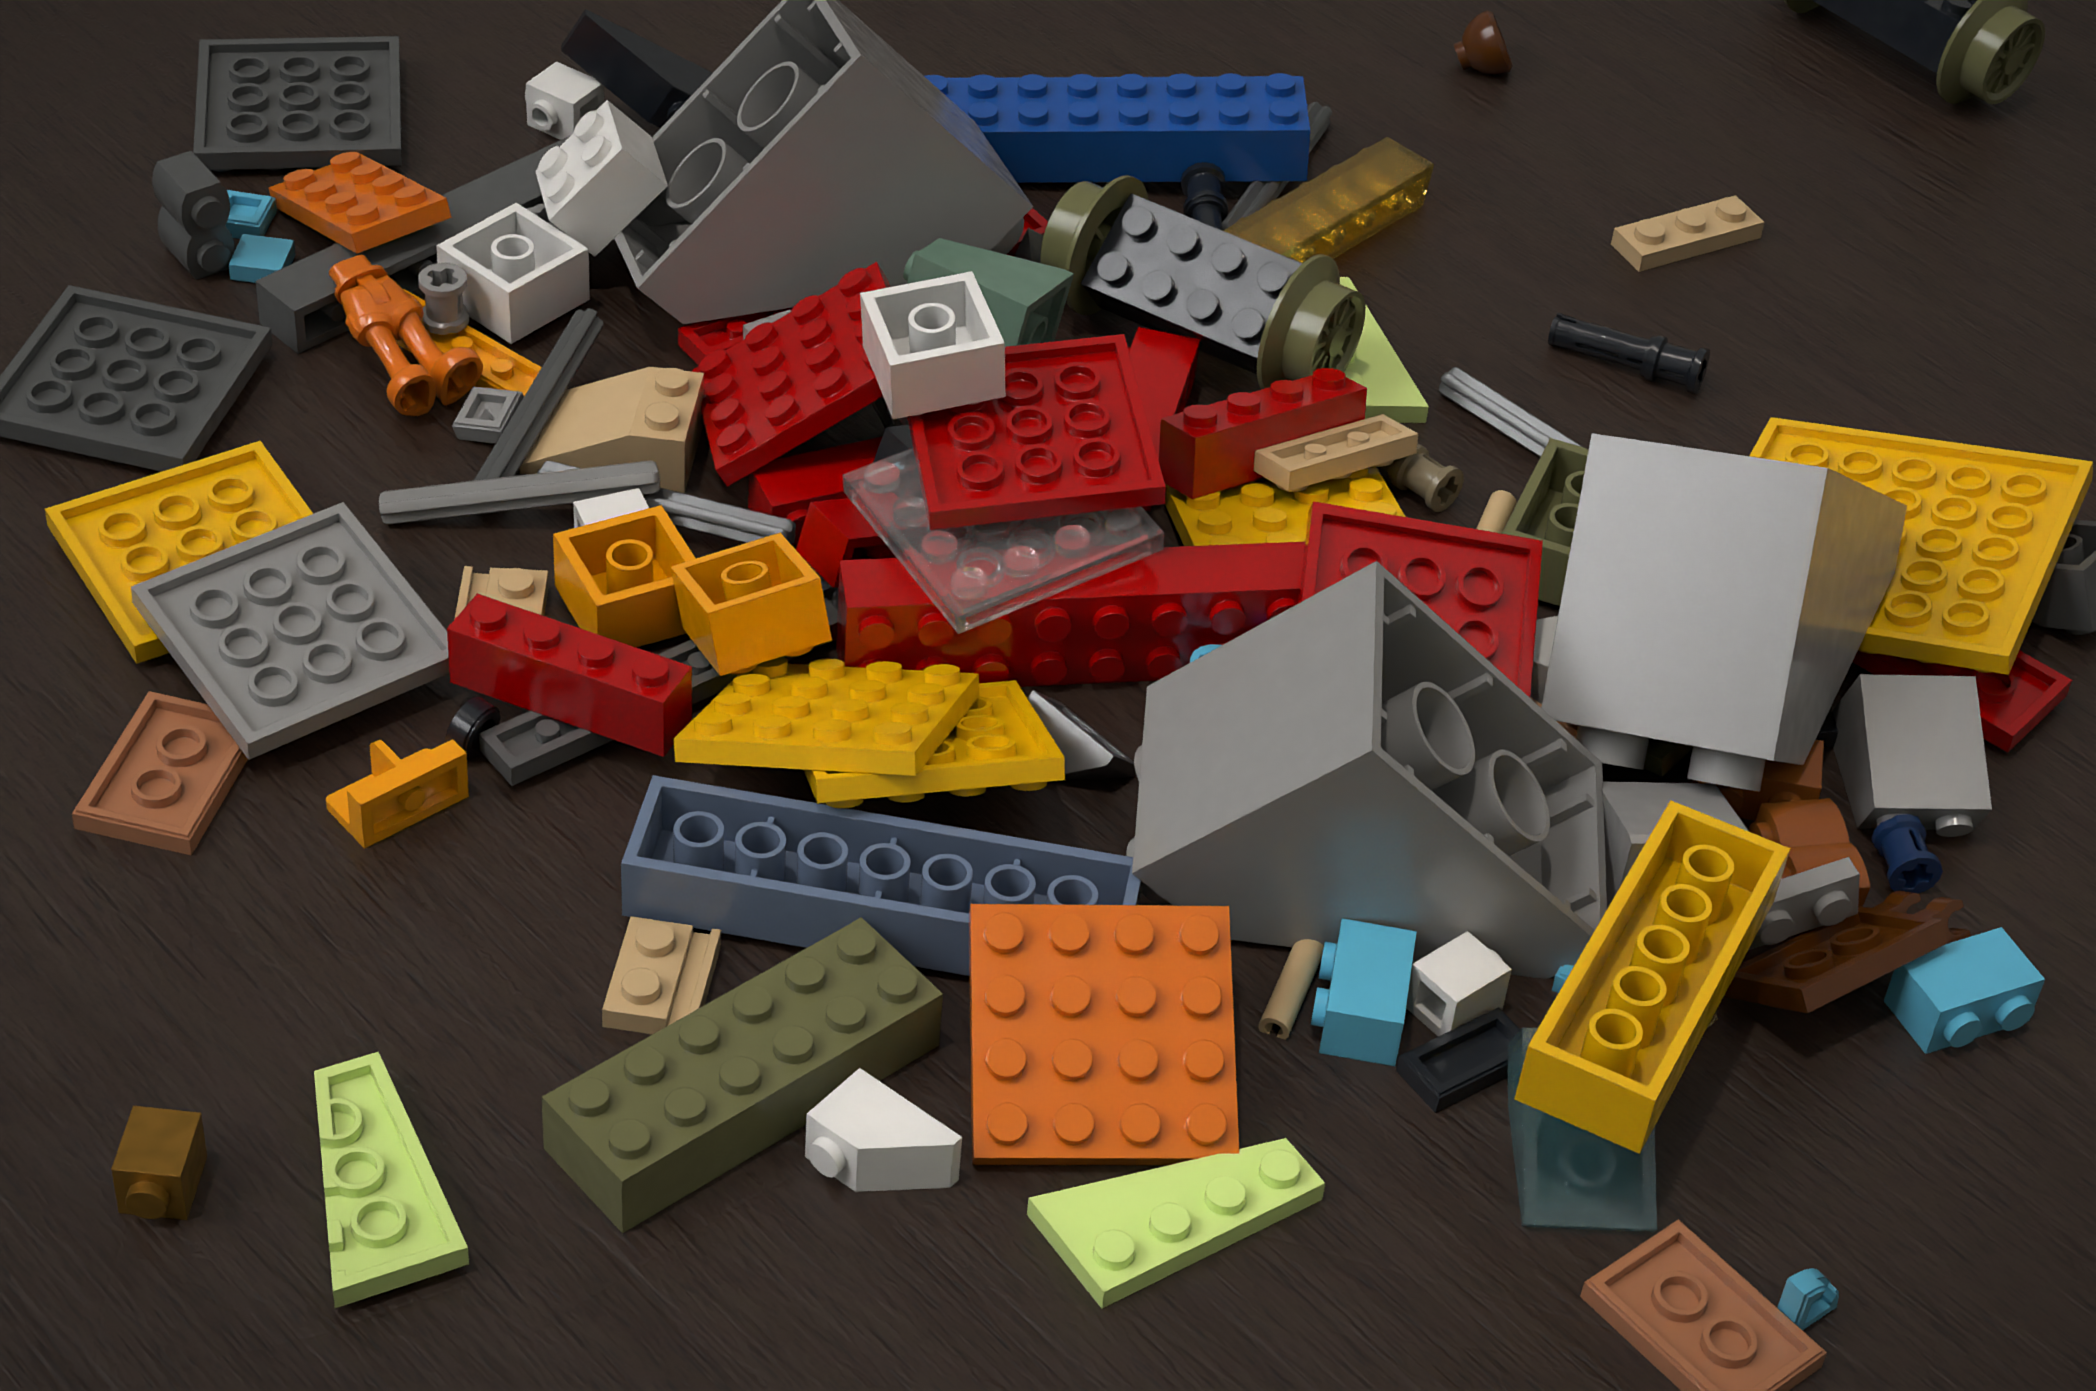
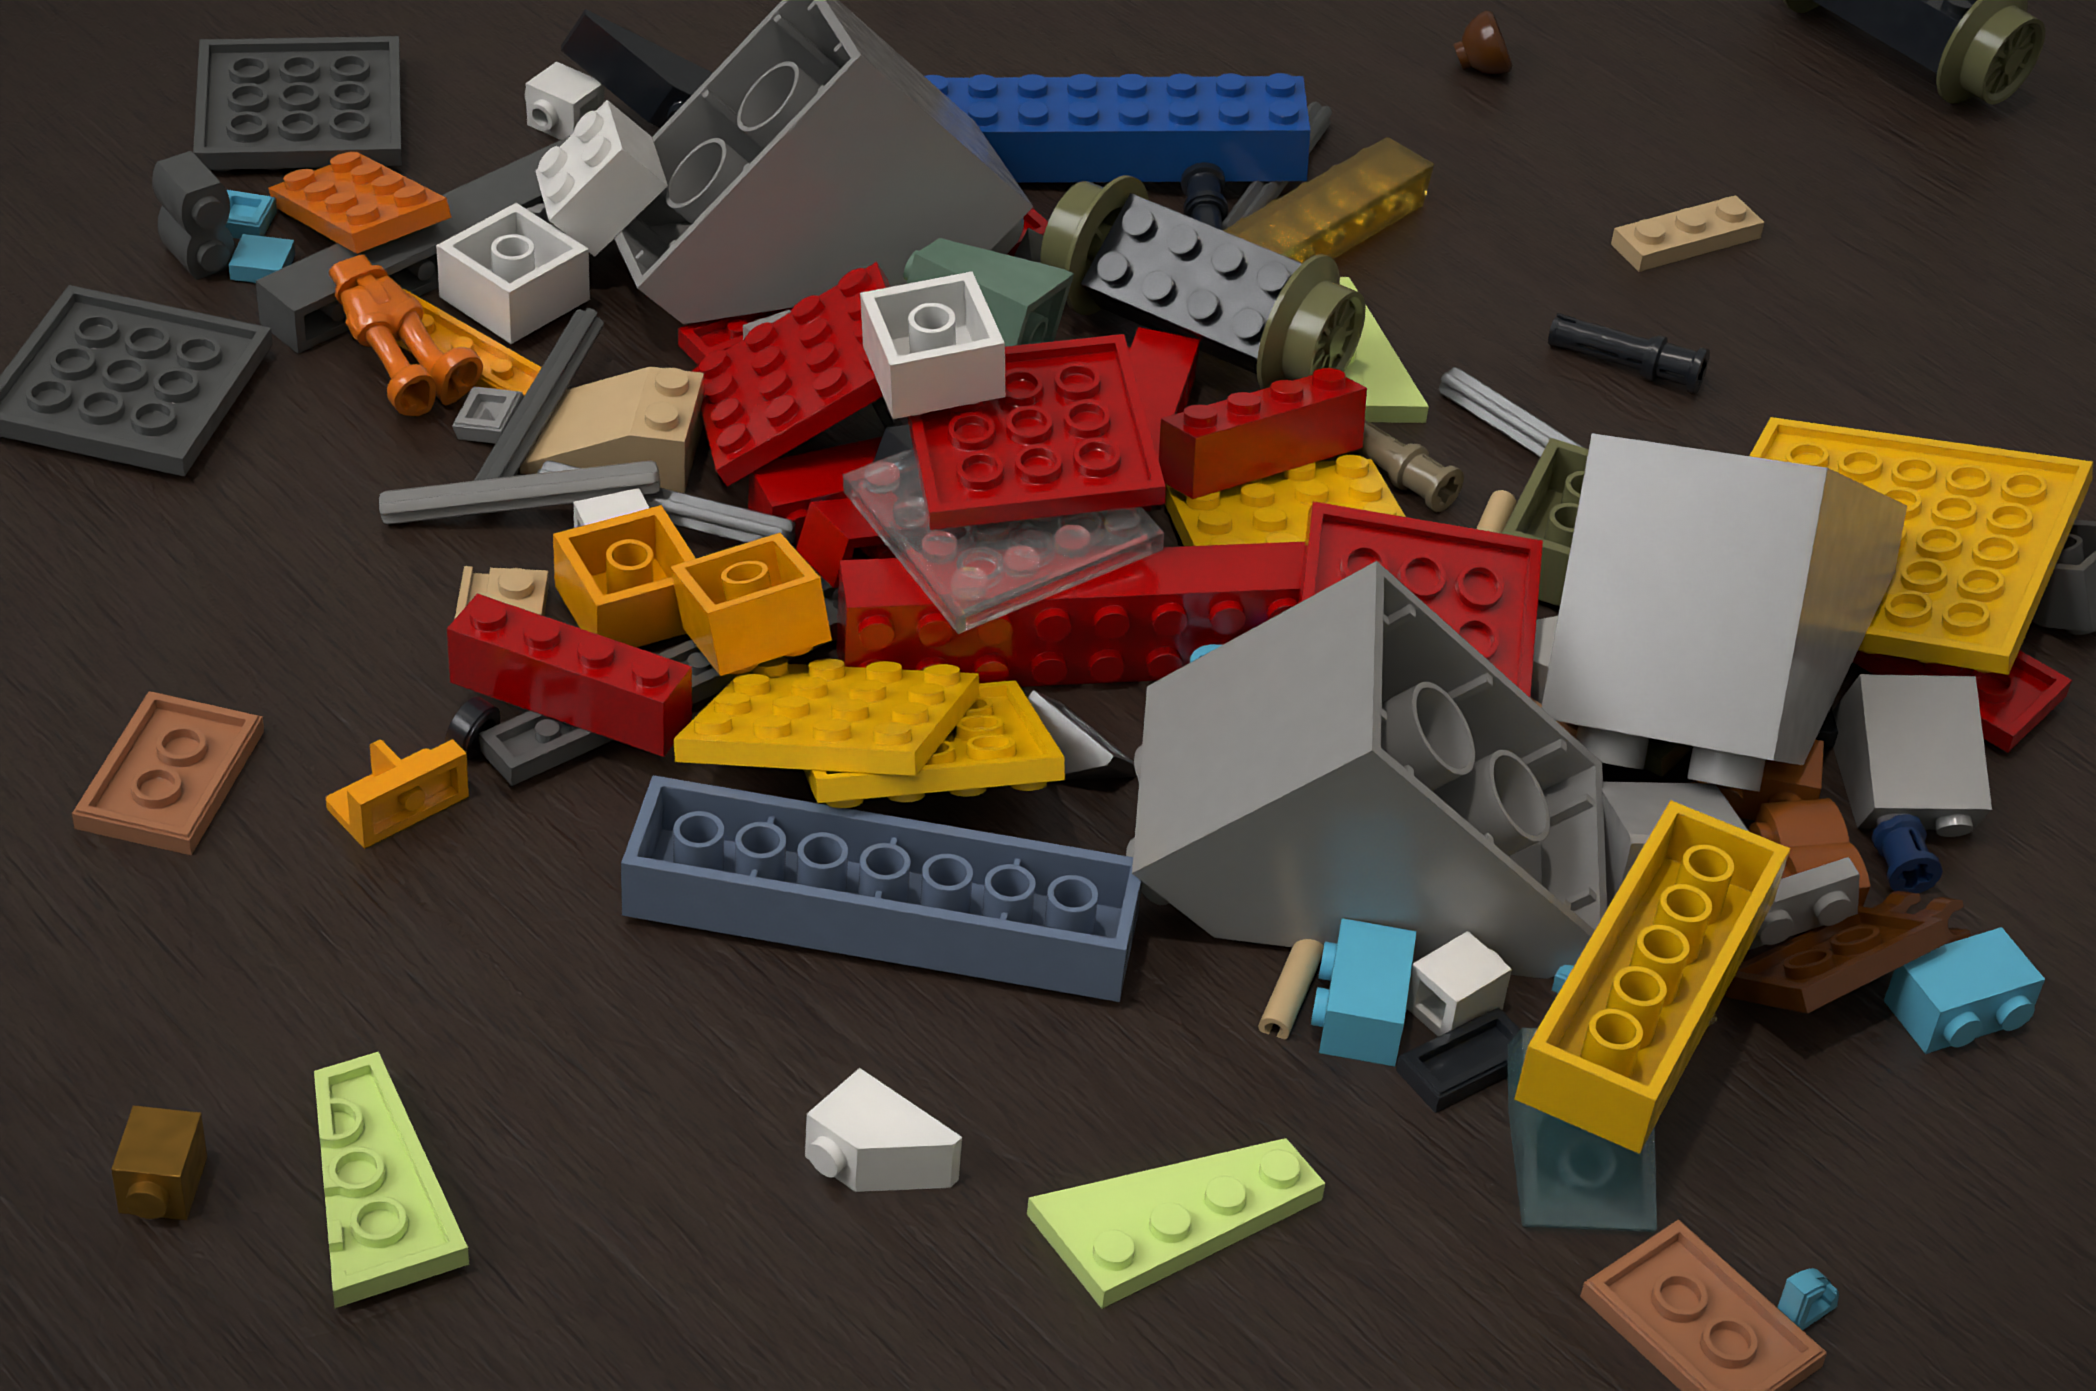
yellow plate [45,441,313,664] -> none
light grey plate [131,502,449,760] -> none
light grey bush [418,263,469,335] -> none
olive brick [542,917,943,1233] -> none
tan plate [602,916,721,1034] -> none
orange plate [969,904,1239,1165] -> none
tan plate [1254,414,1418,492] -> none

